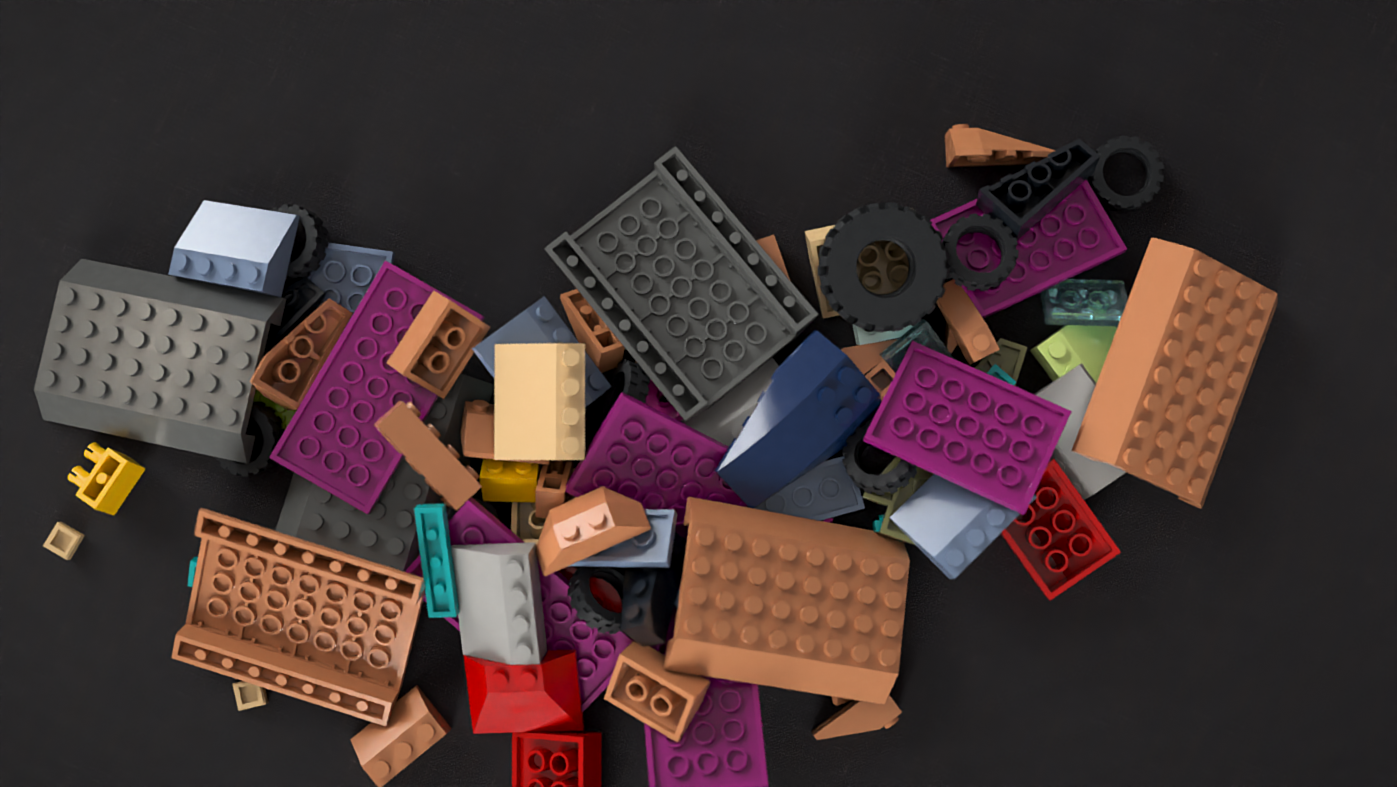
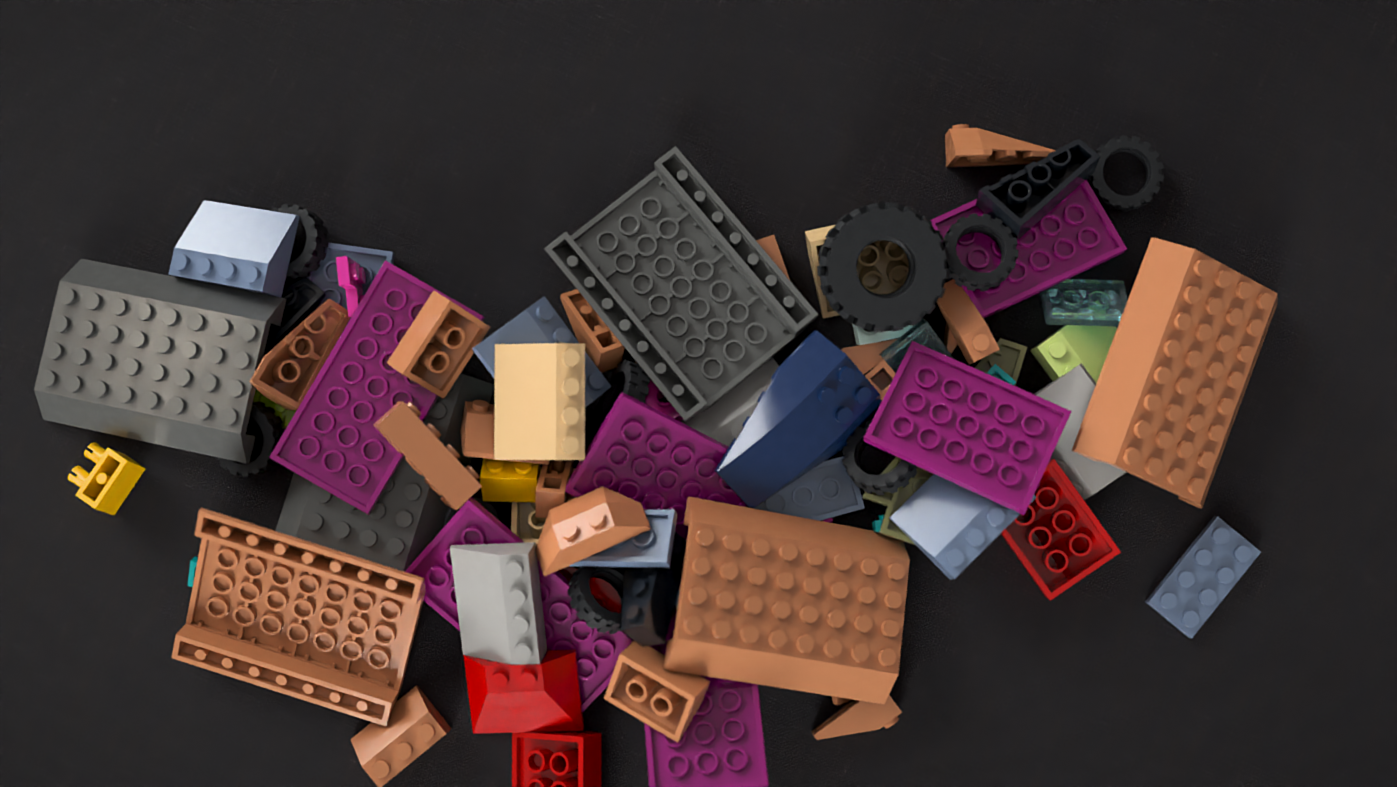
tan tile [43,522,85,560] -> none
tan tile [233,681,269,711] -> none
teal plate [414,504,460,618] -> none
none -> dark pink plate [336,256,366,318]
none -> sand blue plate [1145,516,1261,639]

